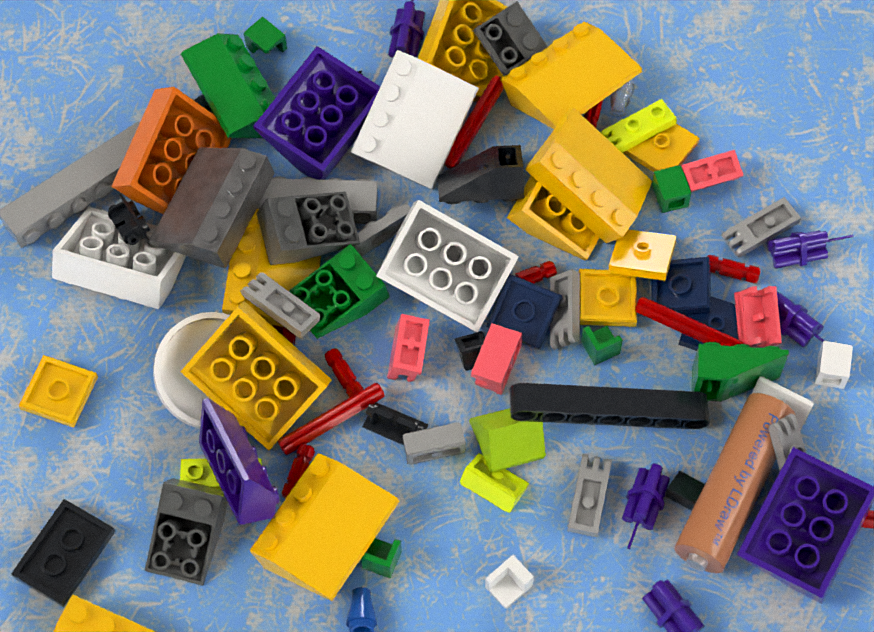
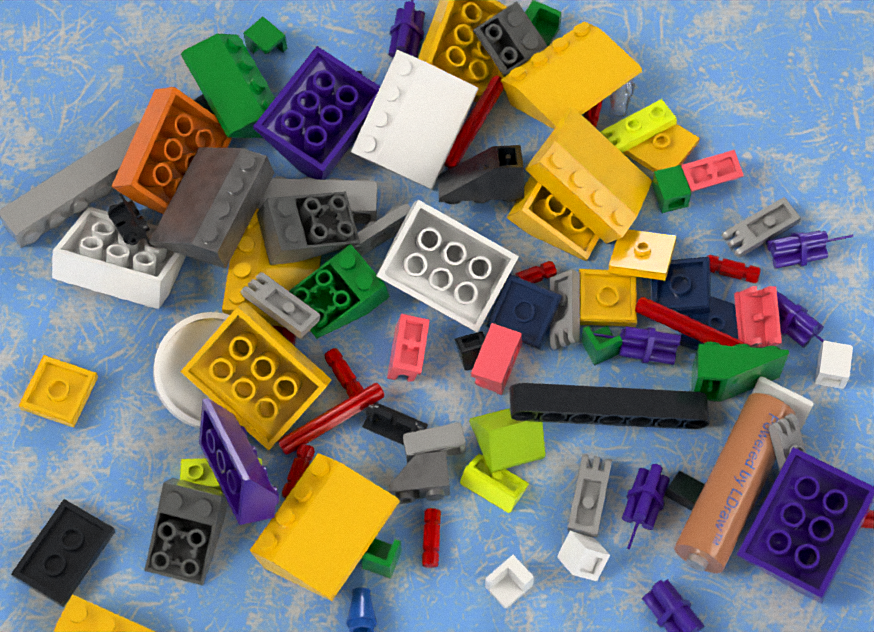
none -> flat silver slope [389,451,450,504]
none -> red axle [422,508,441,568]
none -> green panel [525,0,562,46]
none -> white panel [558,531,610,581]
none -> dark purple piece [593,326,681,365]

